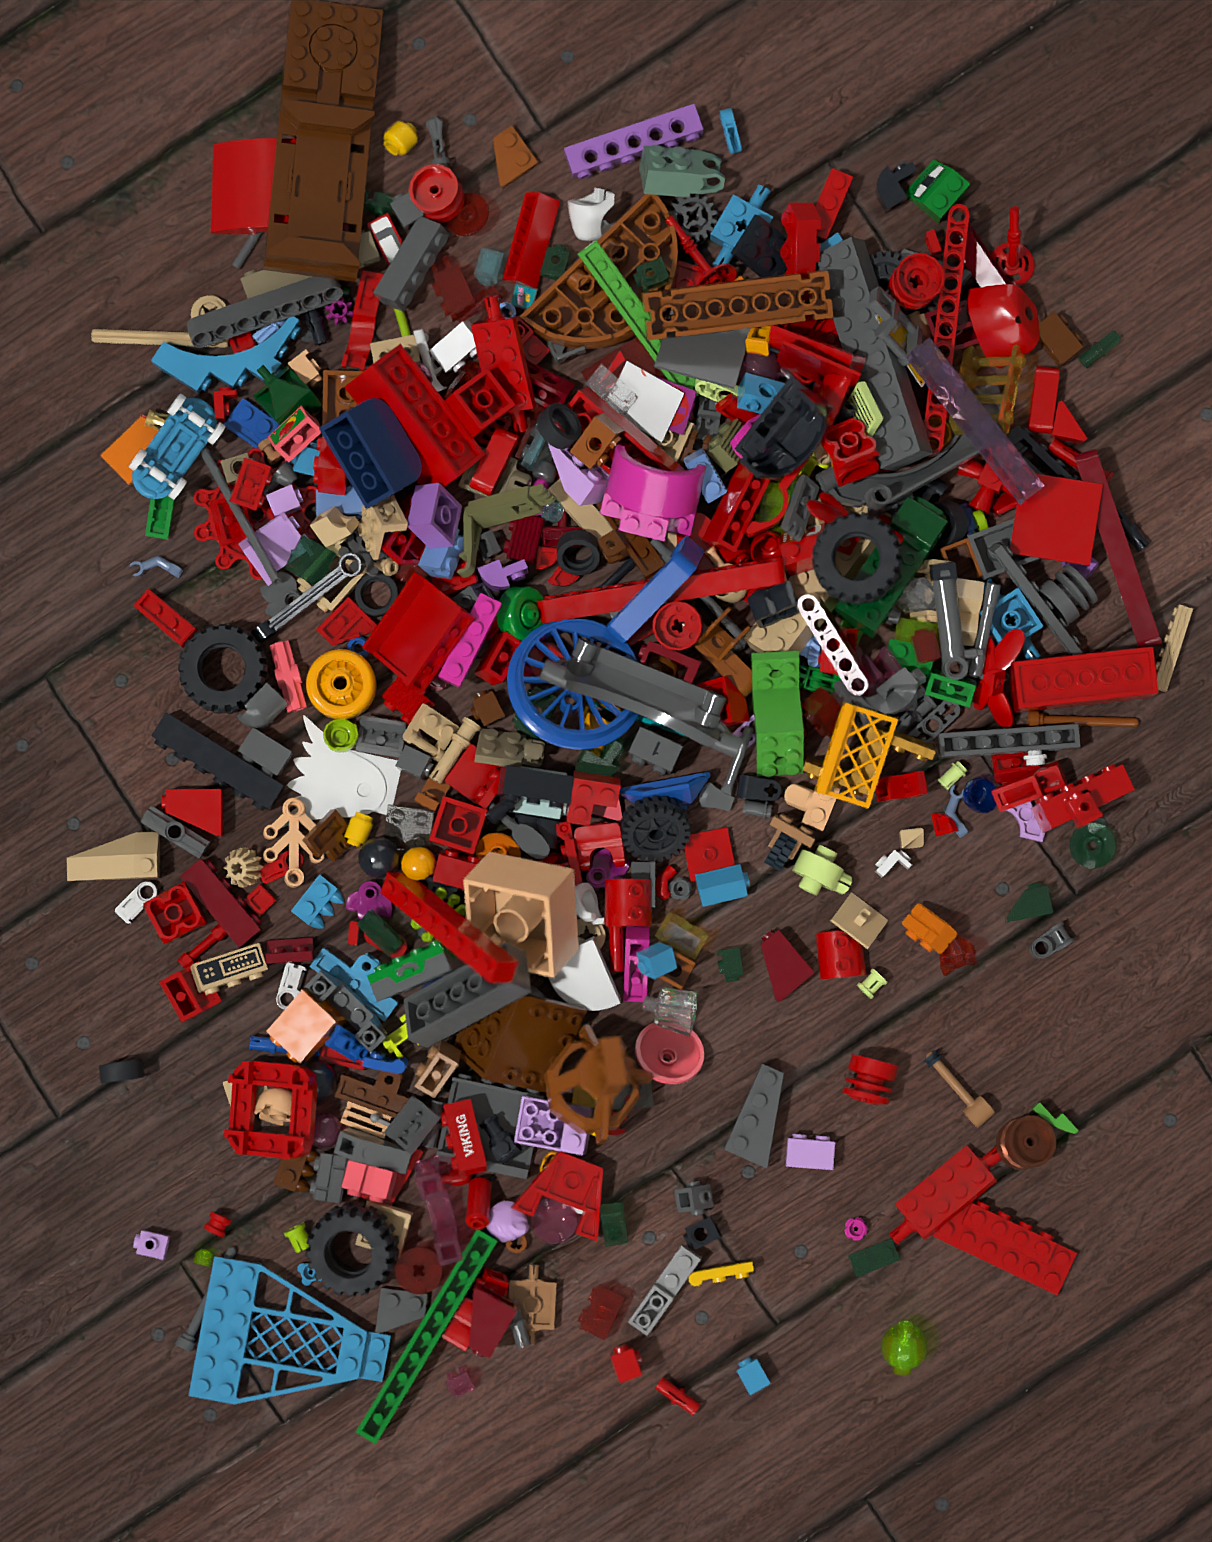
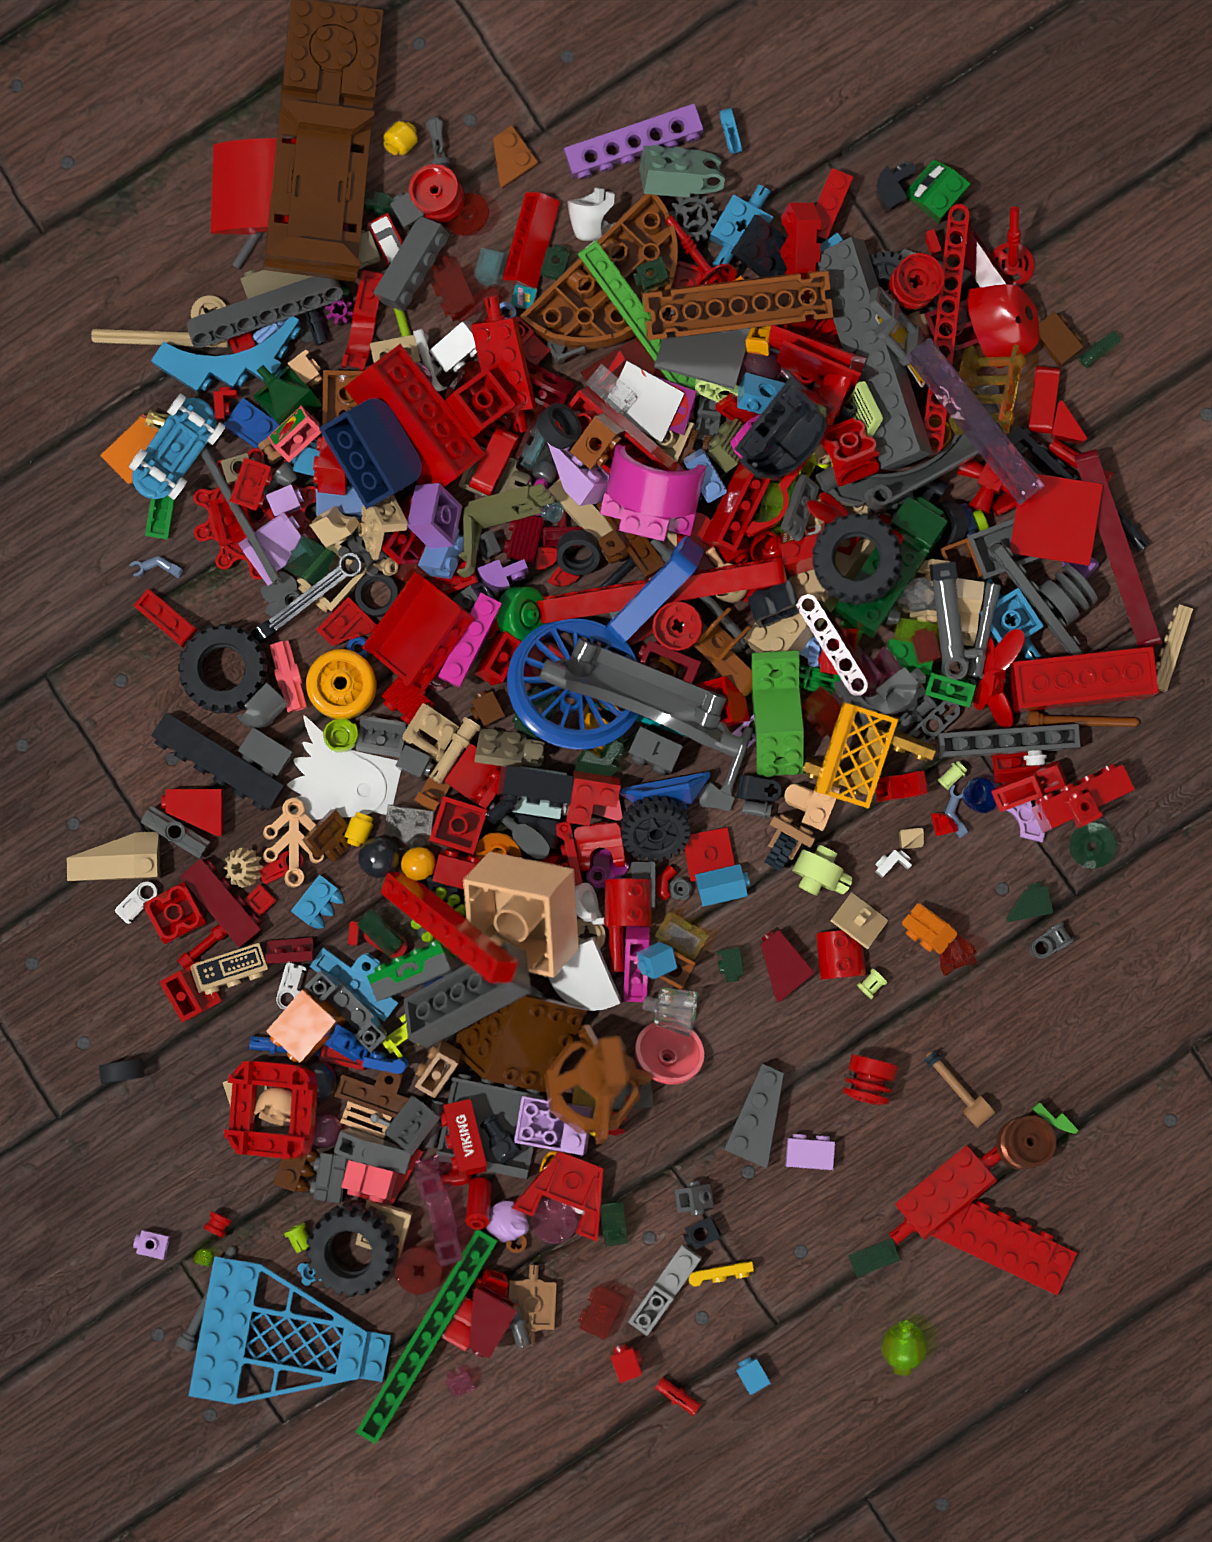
magenta plate [346,880,392,926] -> none
dark grey wing [375,1288,428,1333] -> none
dark pink plate [844,1217,868,1241] -> none

